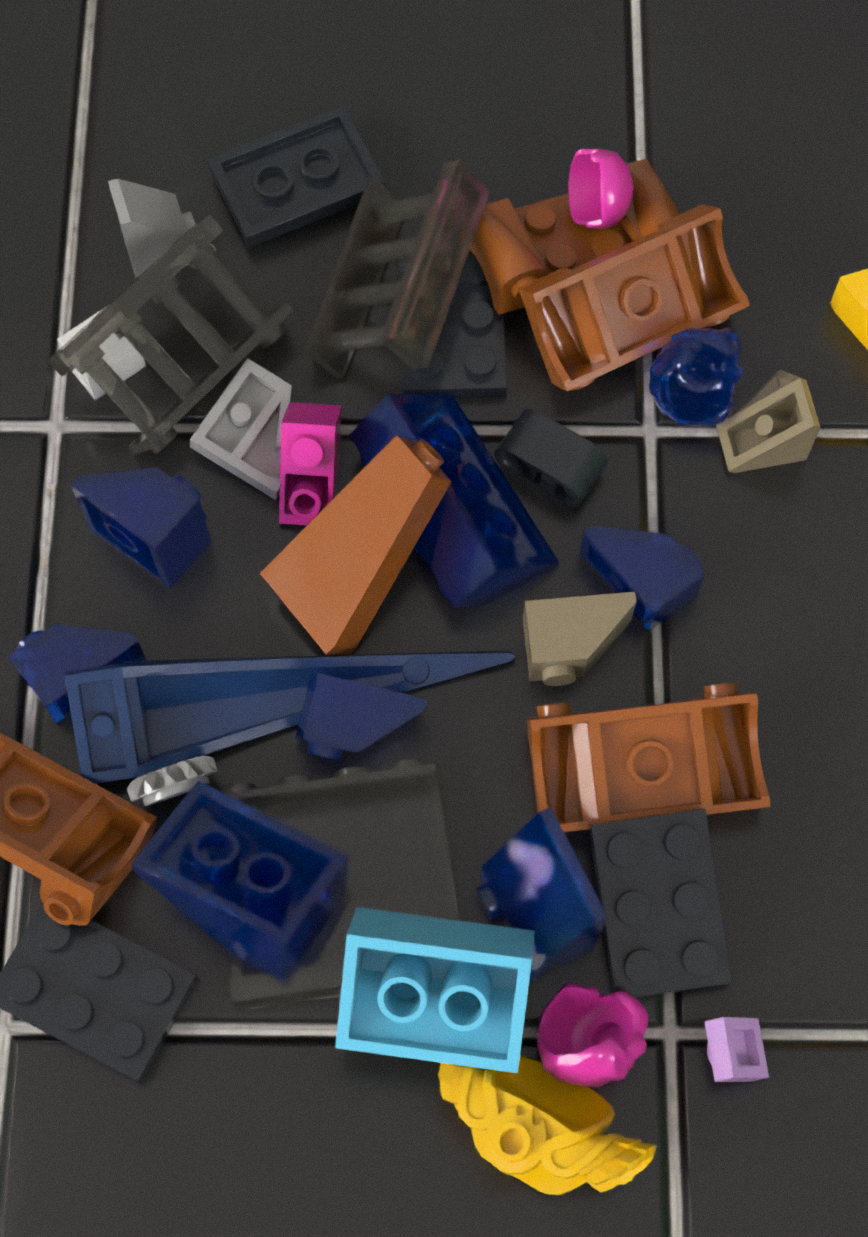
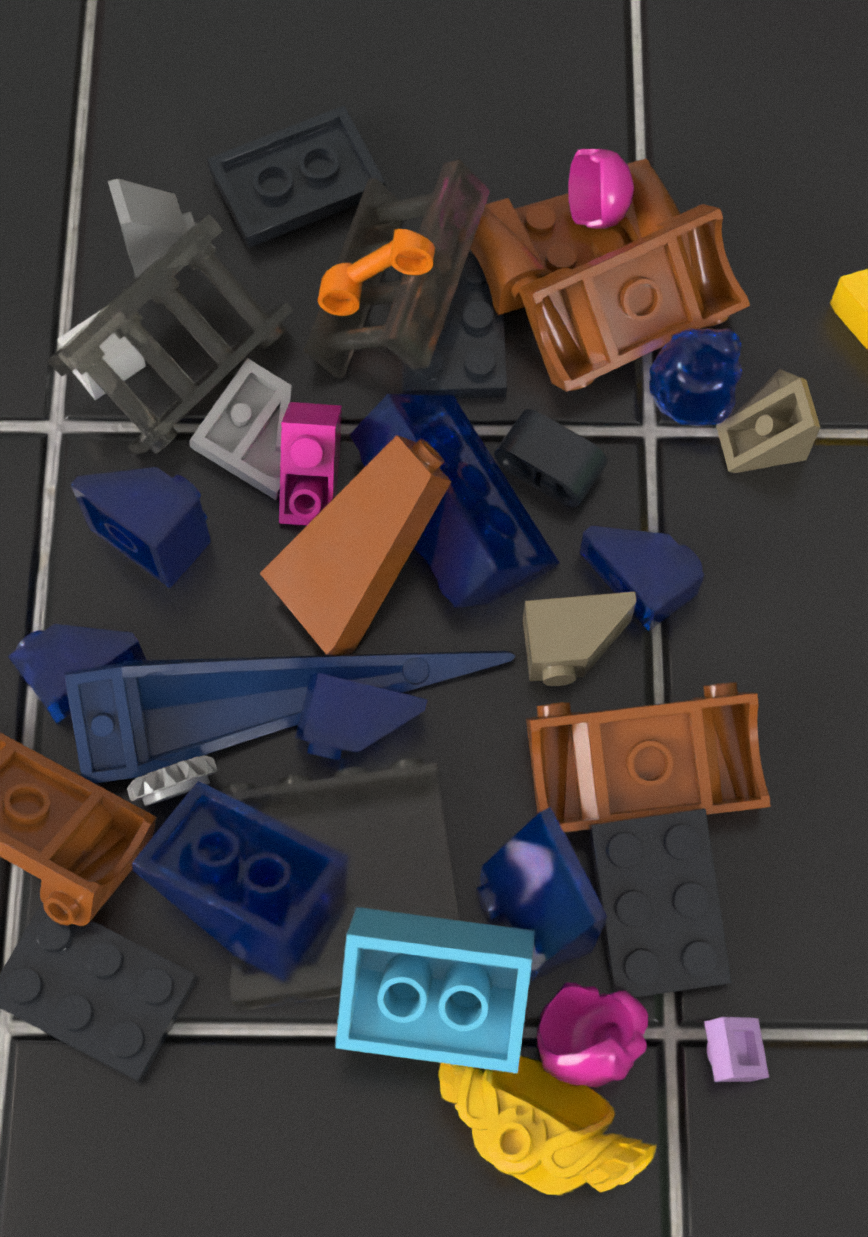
none -> orange bar [318,228,435,316]

